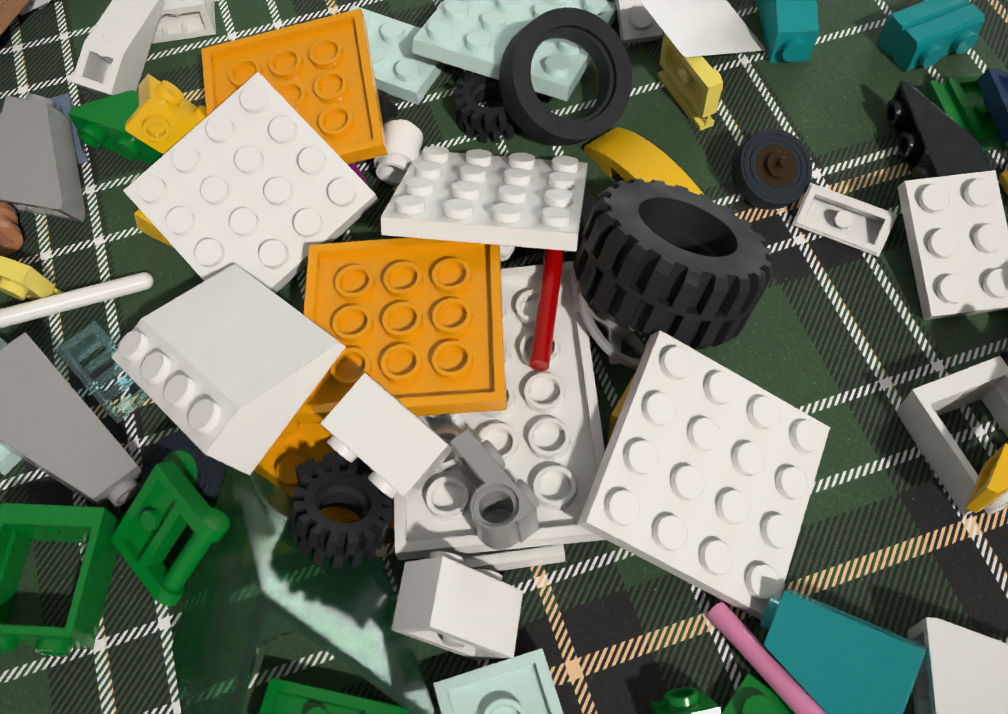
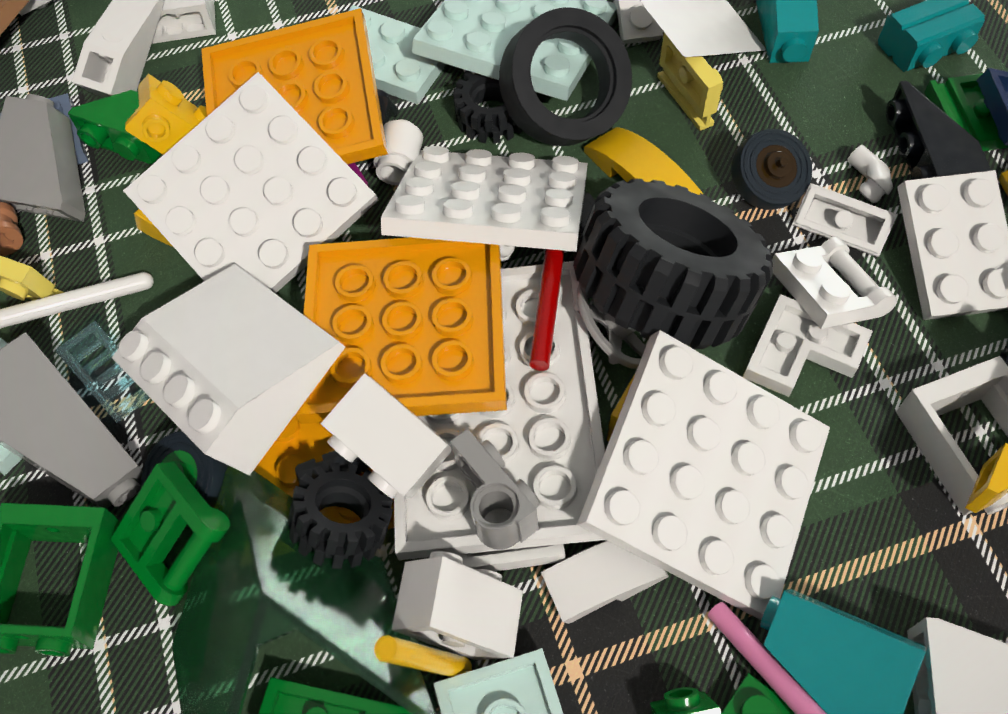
none -> yellow bar [374,635,472,677]
none -> white slope [541,540,669,624]
none -> white plate [743,294,873,397]
none -> white plate [772,237,897,329]
none -> white arm [848,145,893,203]

